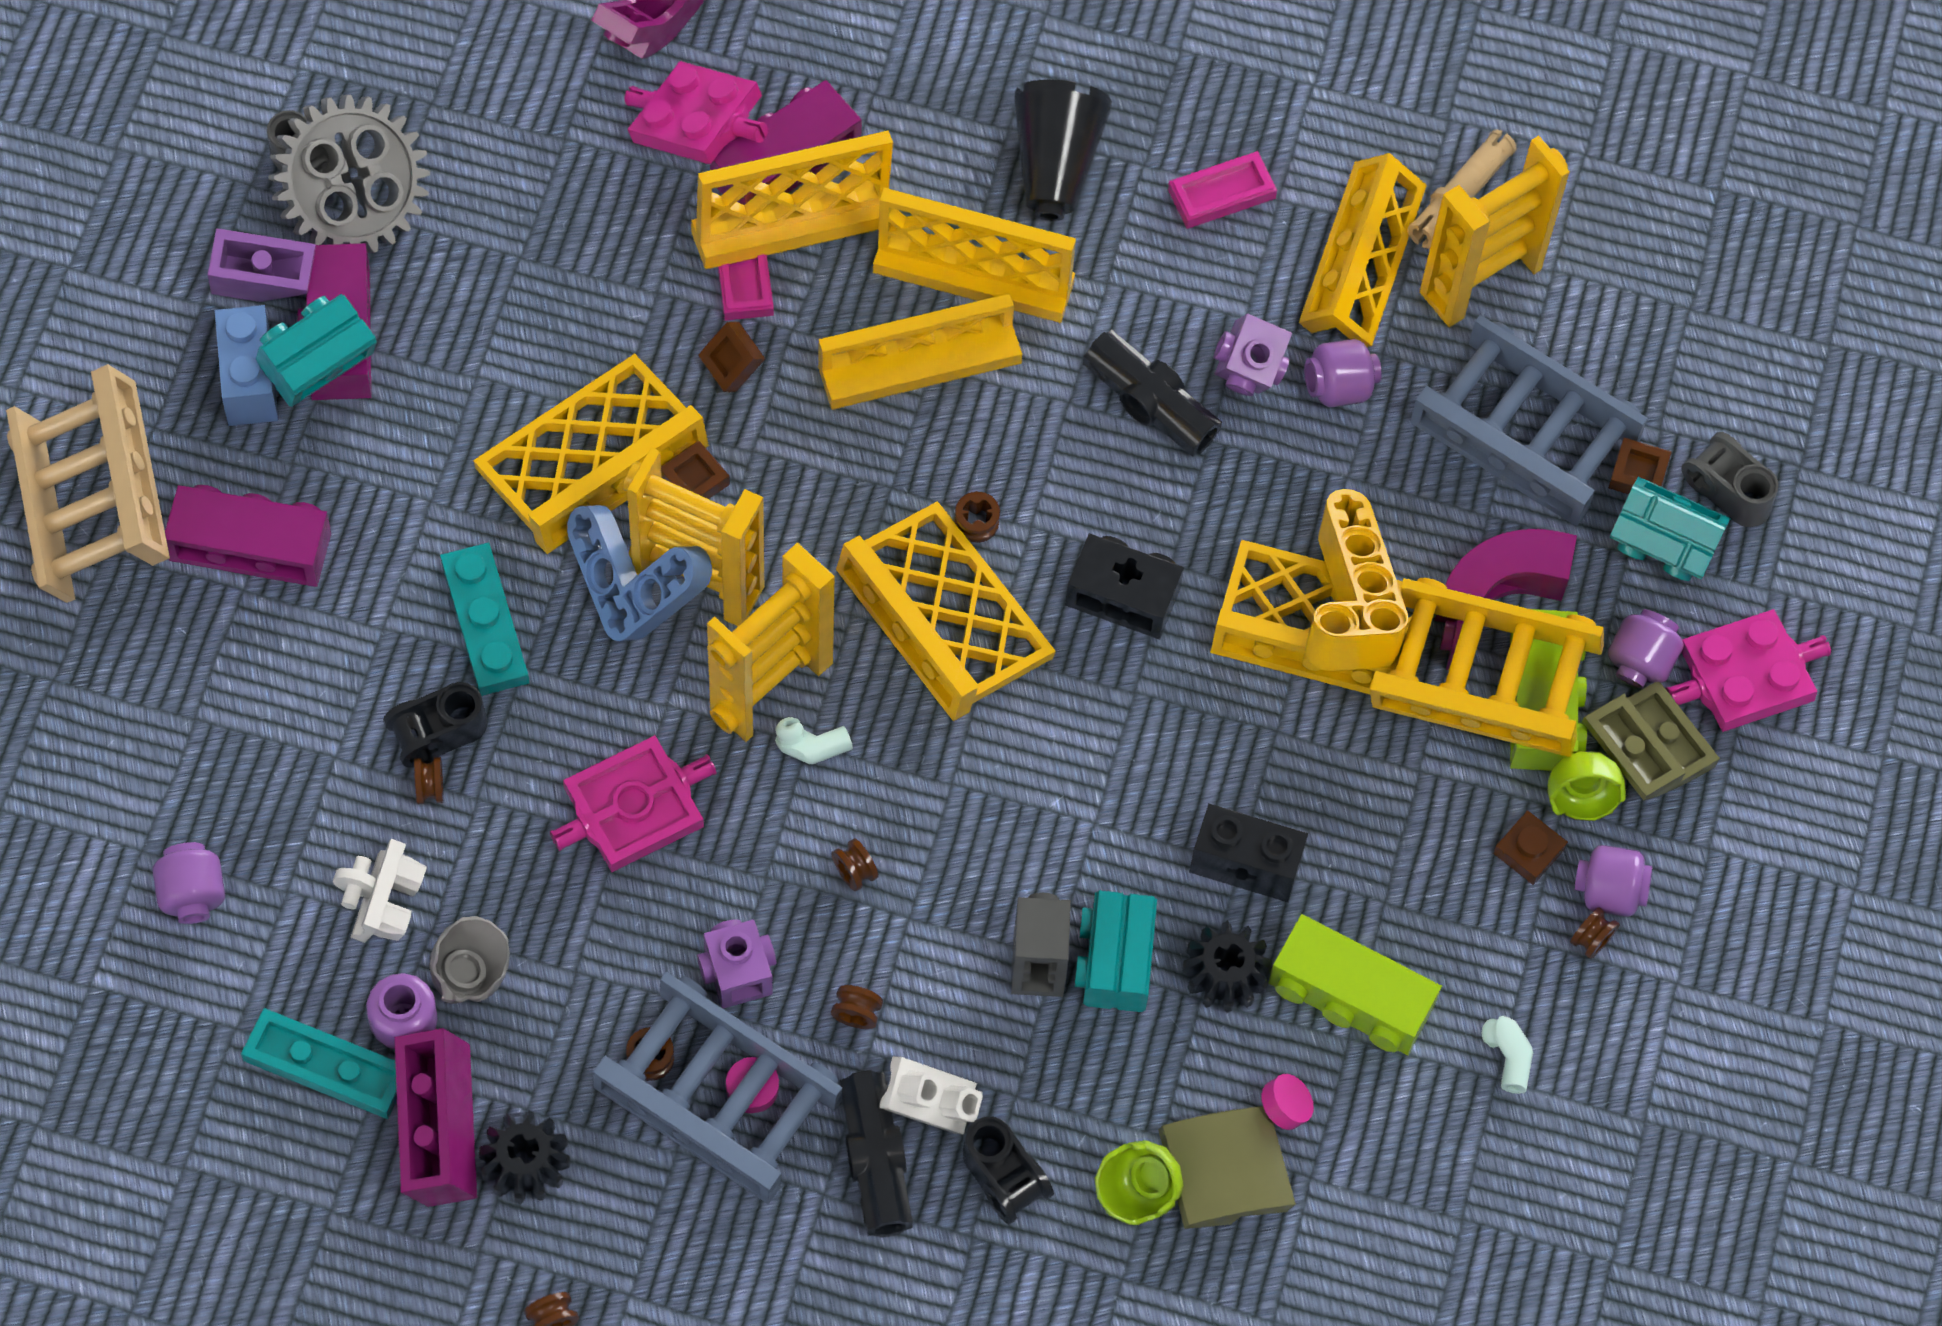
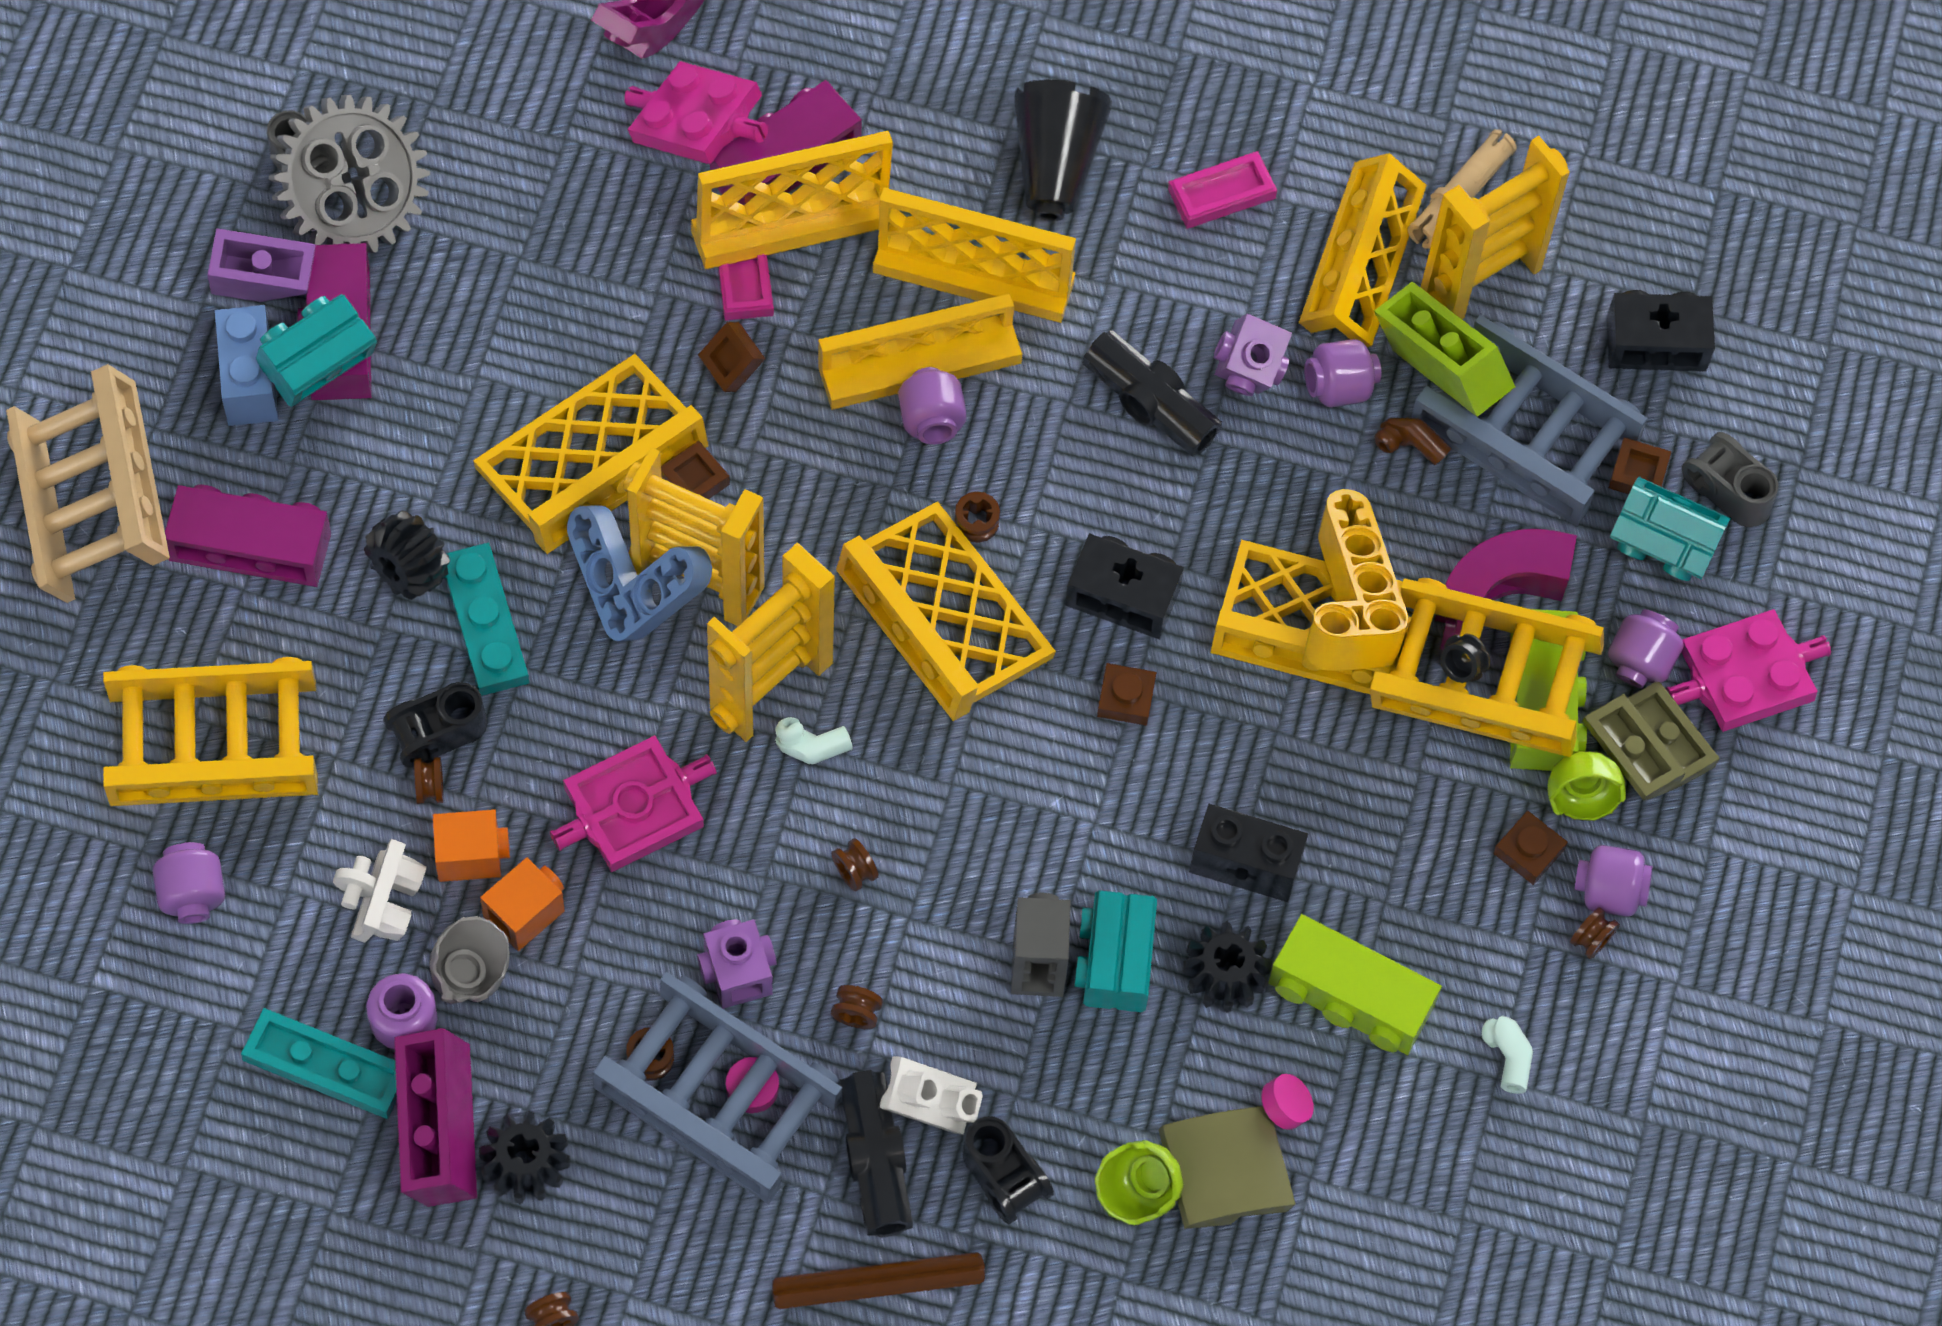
none -> yellow fence [103,657,318,806]
none -> black gear [364,510,451,600]
none -> orange brick [433,809,510,882]
none -> orange brick [480,857,565,952]
none -> reddish brown axle [772,1252,985,1309]
none -> medium lavender head [898,367,966,445]
none -> reddish brown plate [1097,663,1157,726]
none -> lime brick [1374,281,1515,417]
none -> reddish brown arm [1374,417,1451,466]
none -> black plate [1440,634,1490,683]
none -> black brick [1607,290,1715,372]

